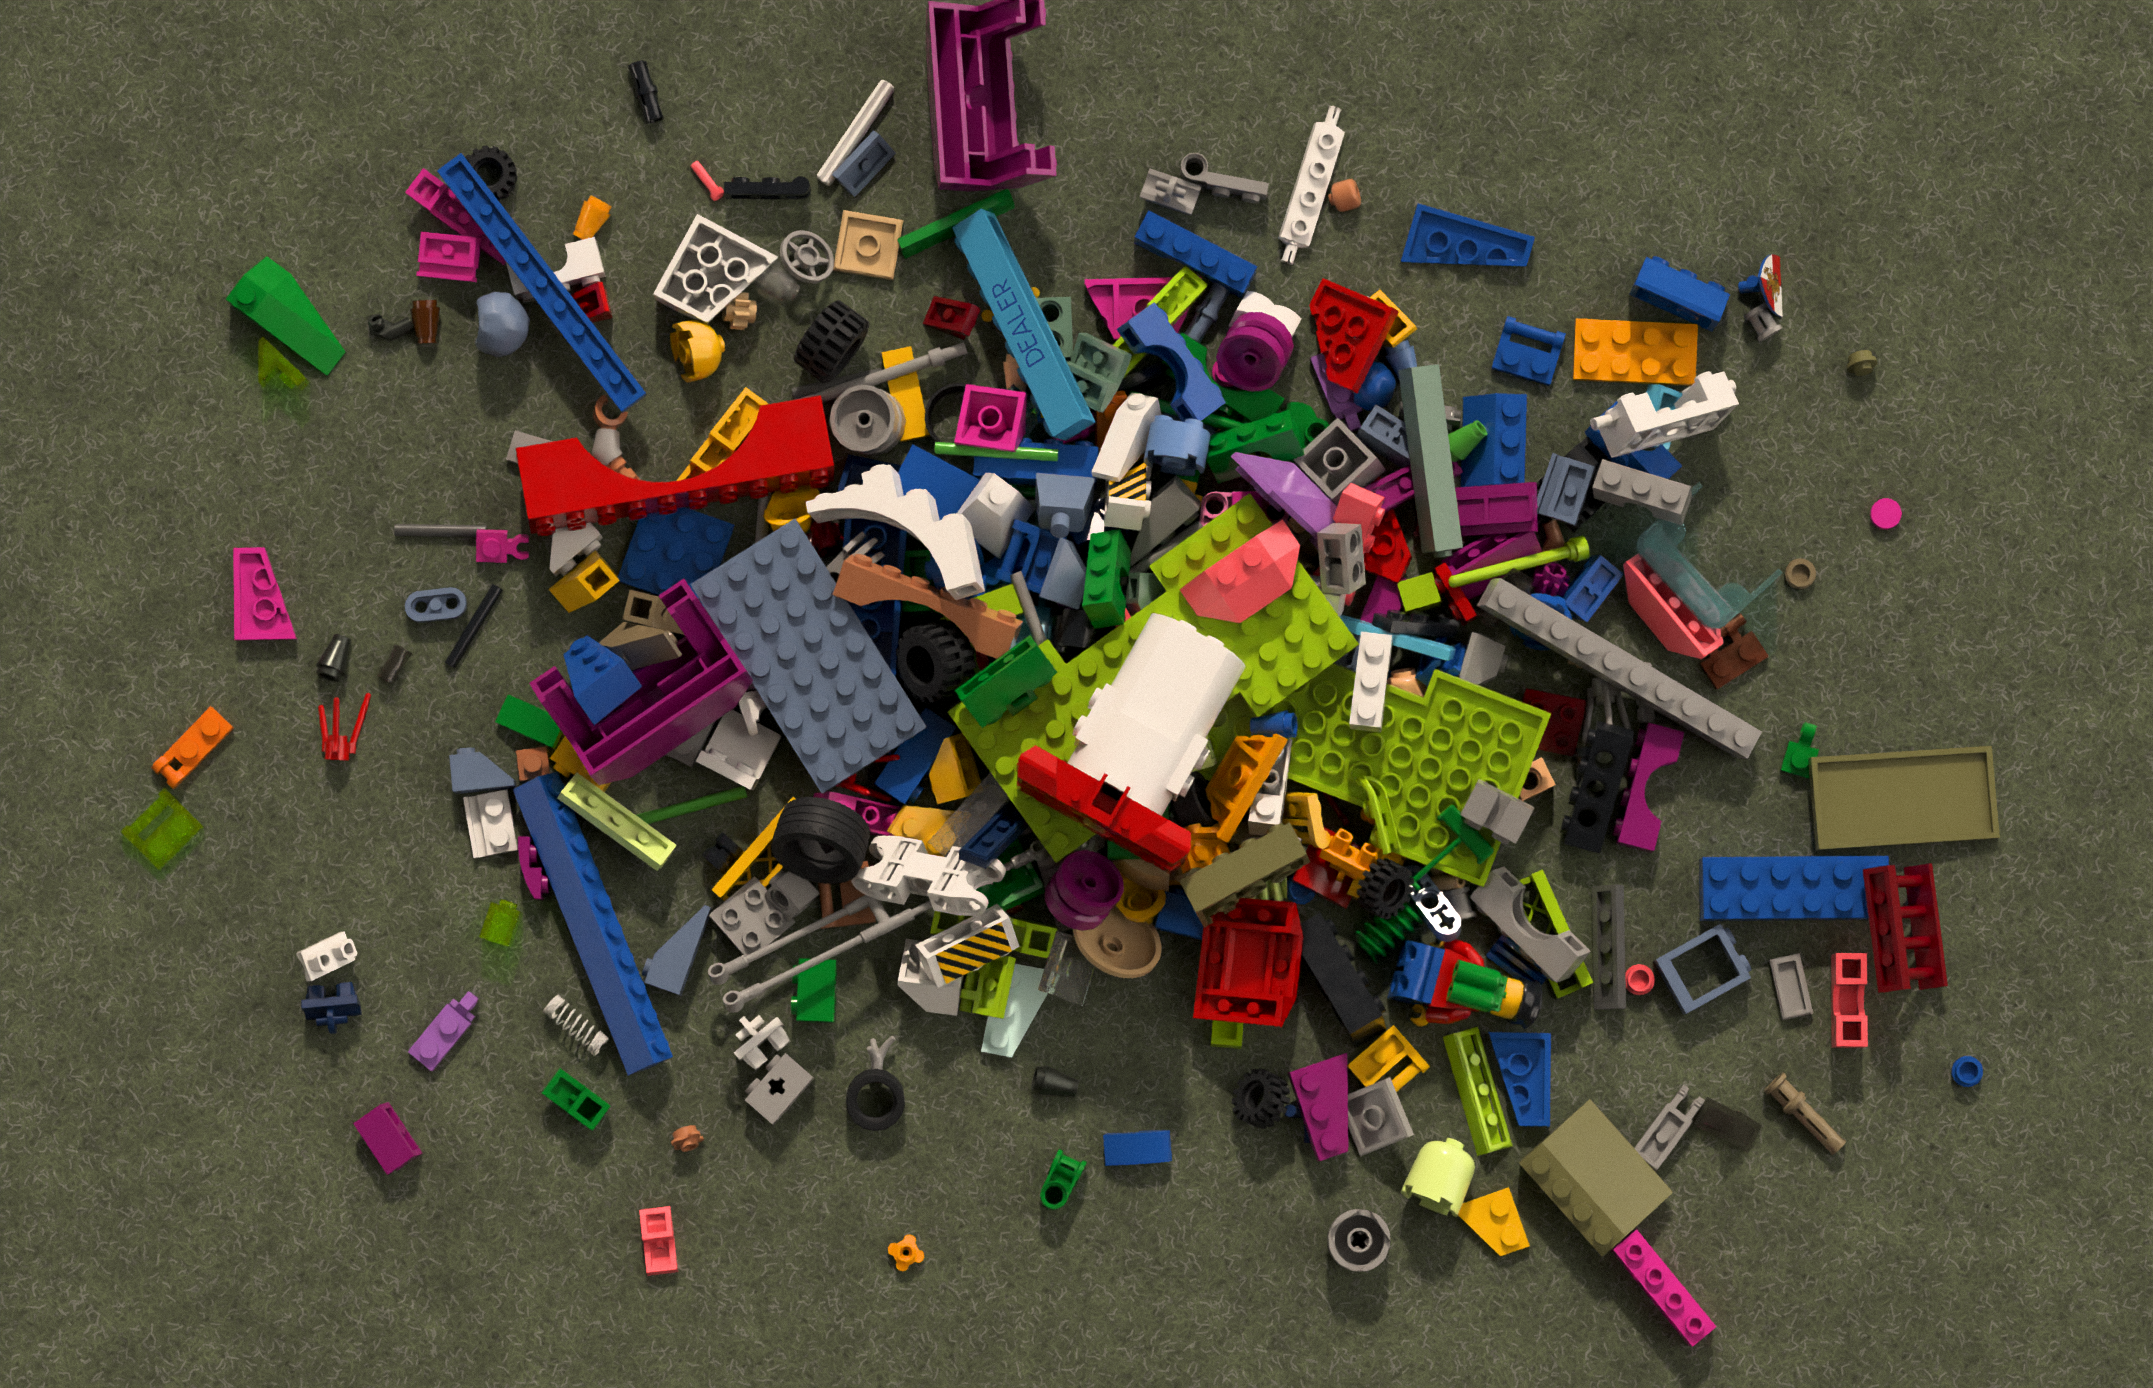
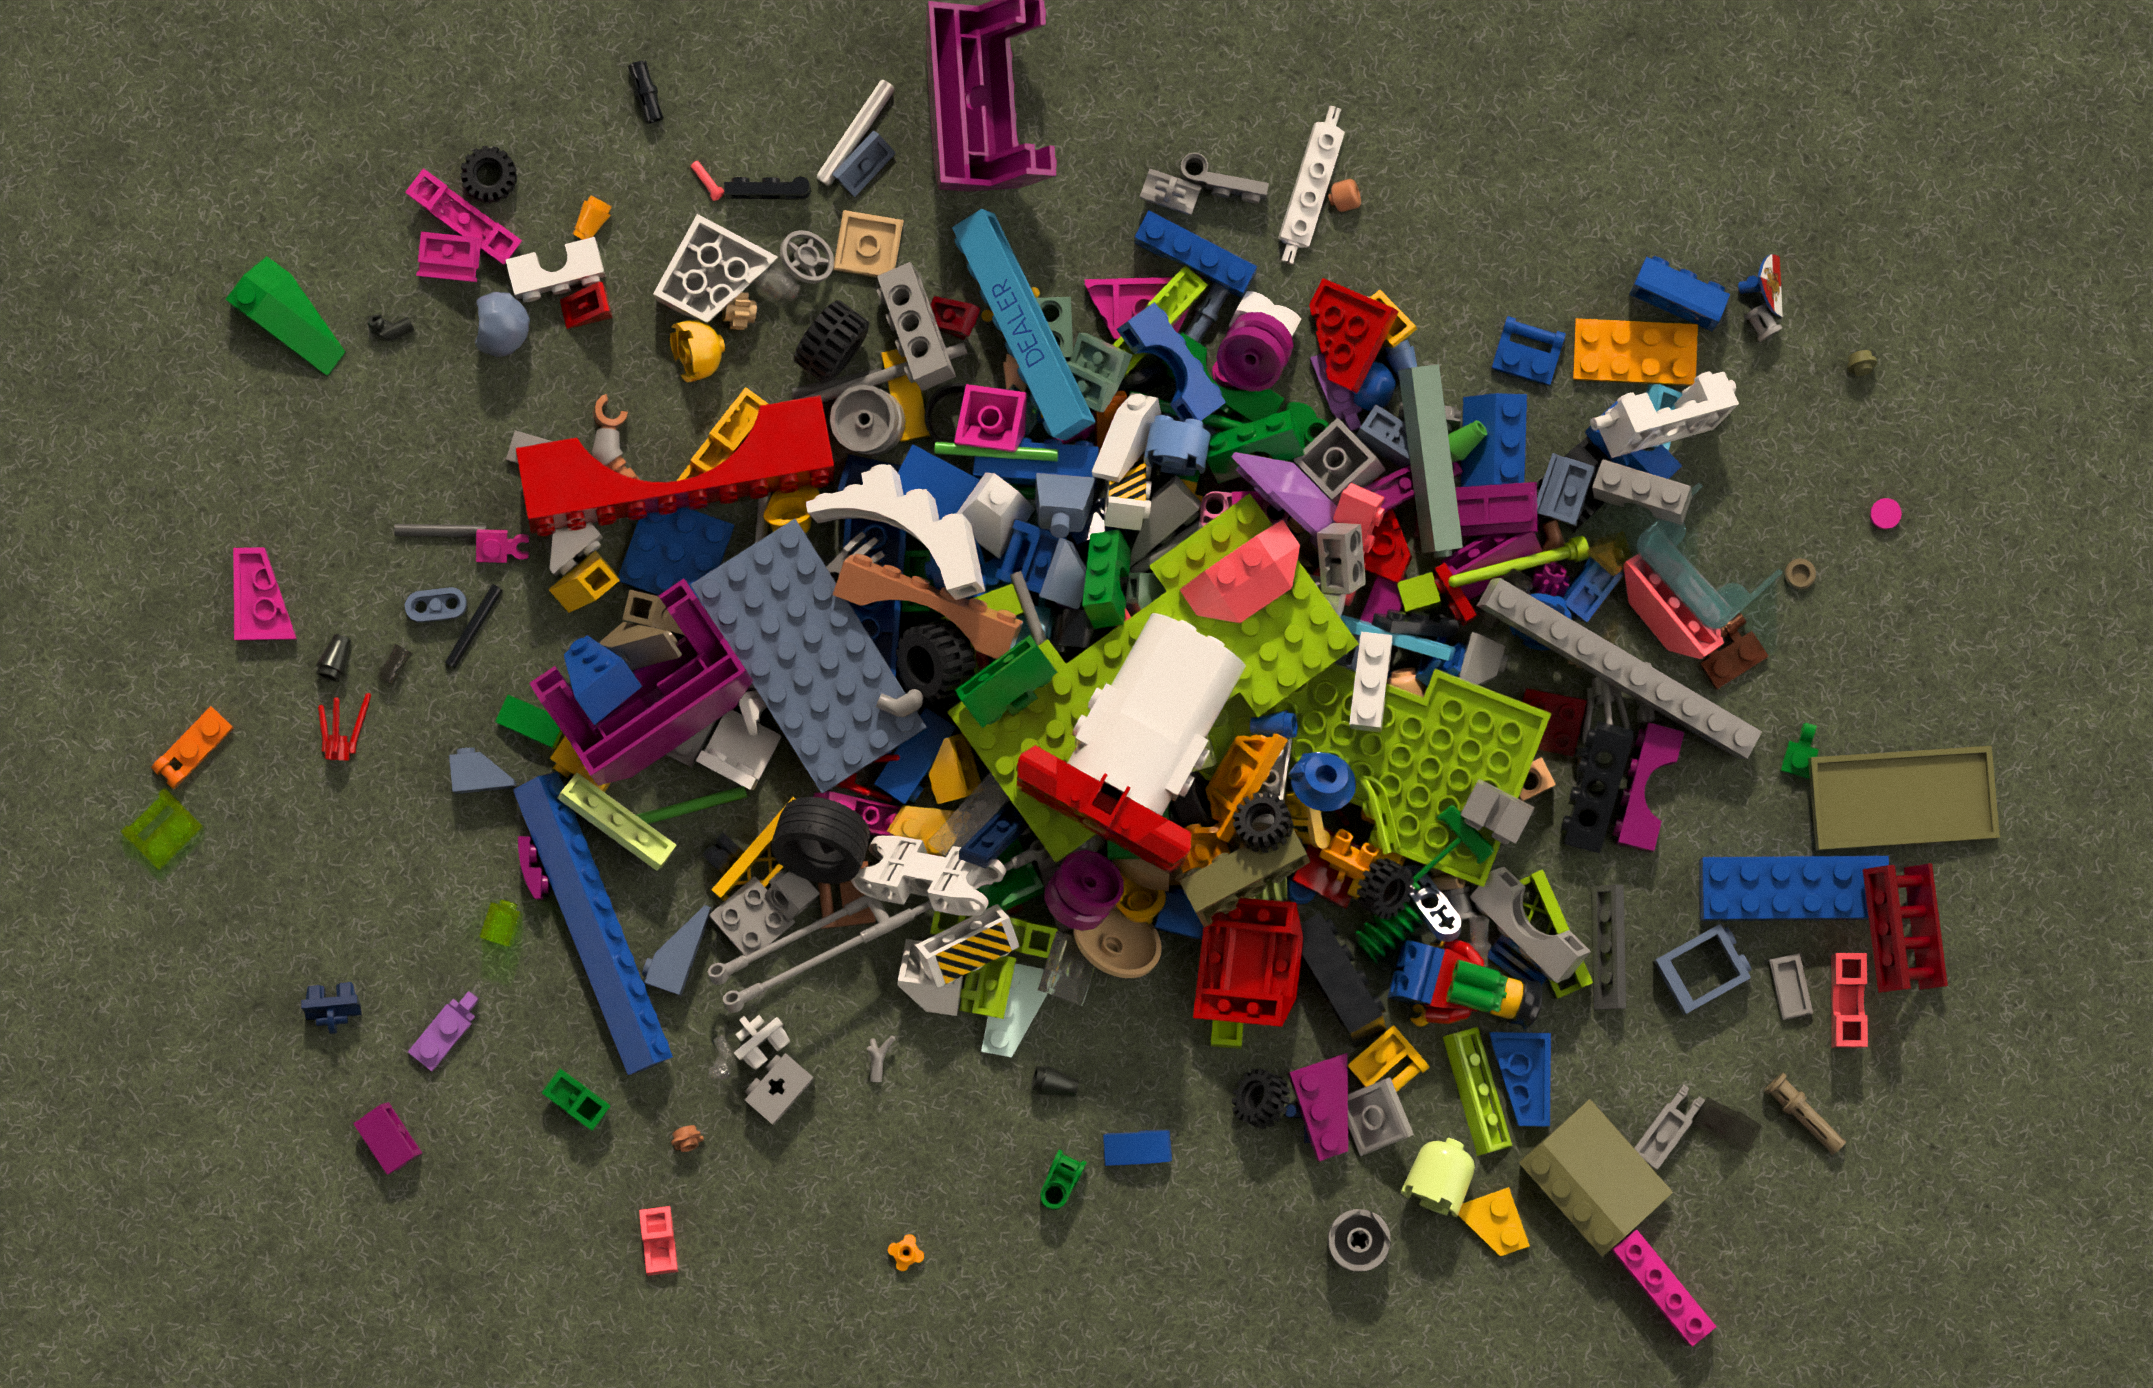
clear neon green slope [258,337,310,391] -> none
white hips [296,931,357,982] -> none
reddish brown cone [410,300,440,344] -> none
blue plate [437,153,647,413] -> none
white plate [463,789,518,859] -> none
nougat plate [516,746,550,782] -> none
white piece [543,995,609,1056] -> none
green brick [791,958,837,1023] -> none
dark red gear [806,521,844,557] -> none
black tyre [846,1069,905,1131] -> none
green tile [897,189,1015,259] -> none
blue wing [1401,203,1535,267] -> none
coral plate [1625,964,1655,995] -> none
blue plate [1951,1056,1983,1087] -> none
none -> clear arm [708,1034,736,1081]
none -> light grey arm [876,689,923,717]
none -> light grey brick [877,262,956,391]
none -> black tyre [1233,792,1293,853]
none -> blue piece [1288,752,1356,811]
none -> clear axle [1469,916,1491,968]
none -> clear yellow slope [1587,531,1632,576]

